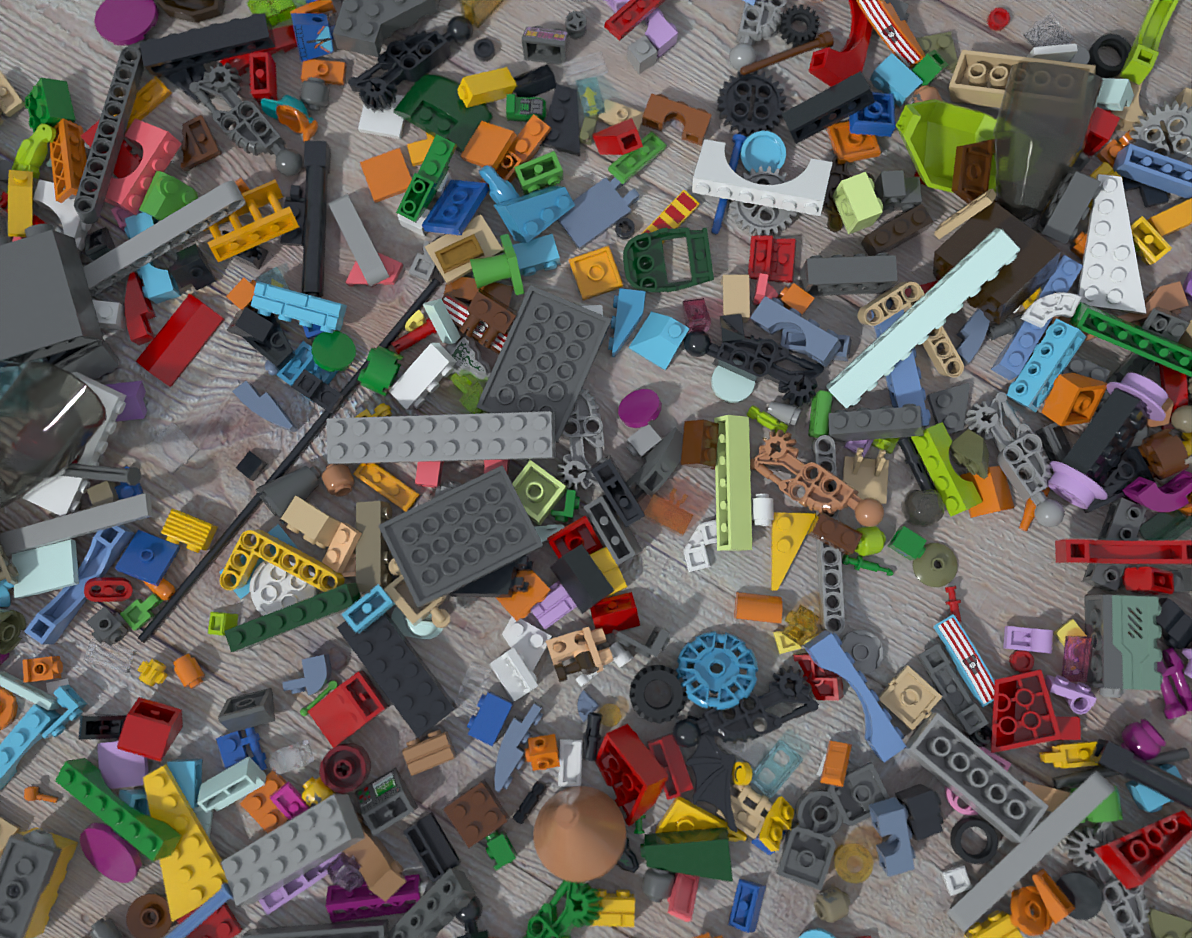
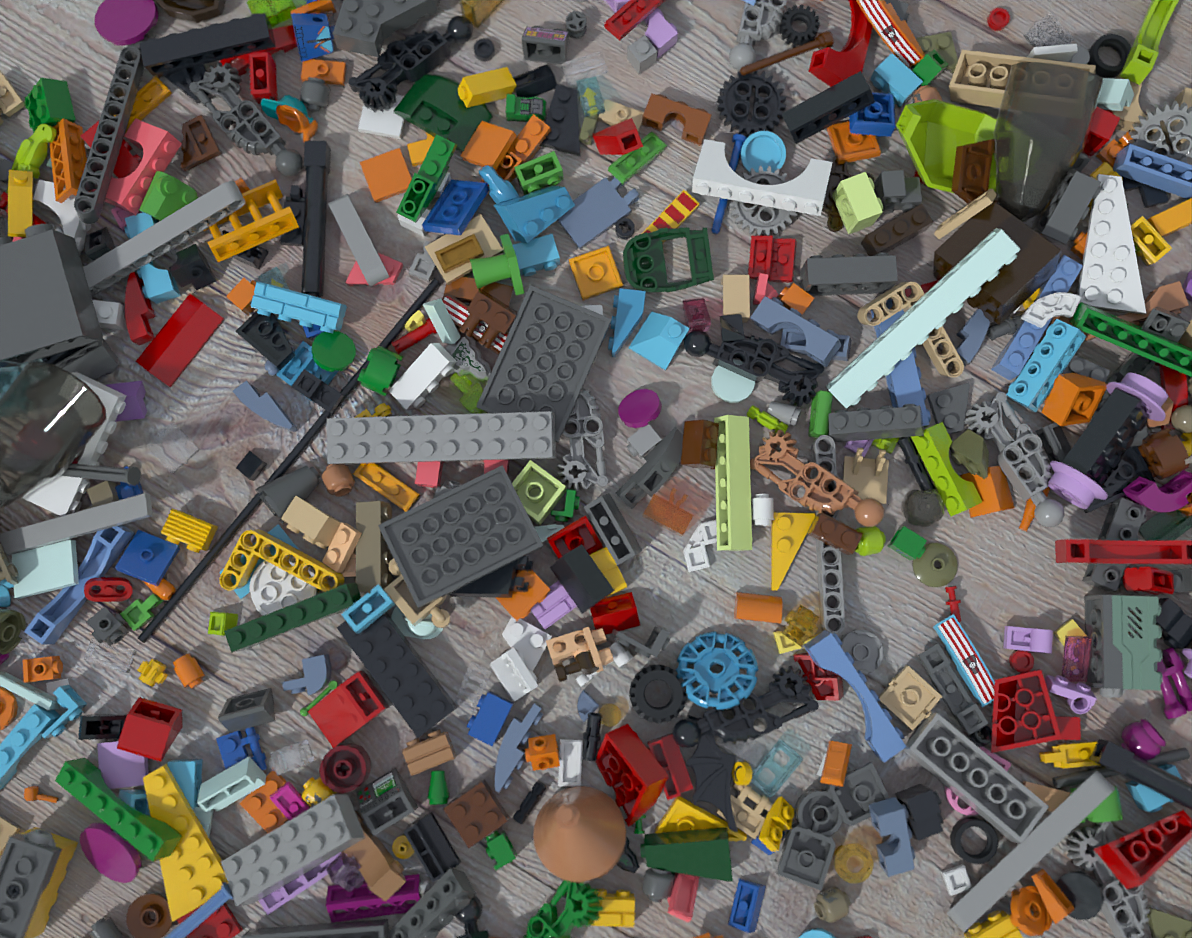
black slope [227,307,275,344] -> none
black slope [590,455,645,527] -> none
green piece [842,554,894,576] -> none
none -> yellow tile [392,834,415,859]
none -> green cone [427,771,450,805]

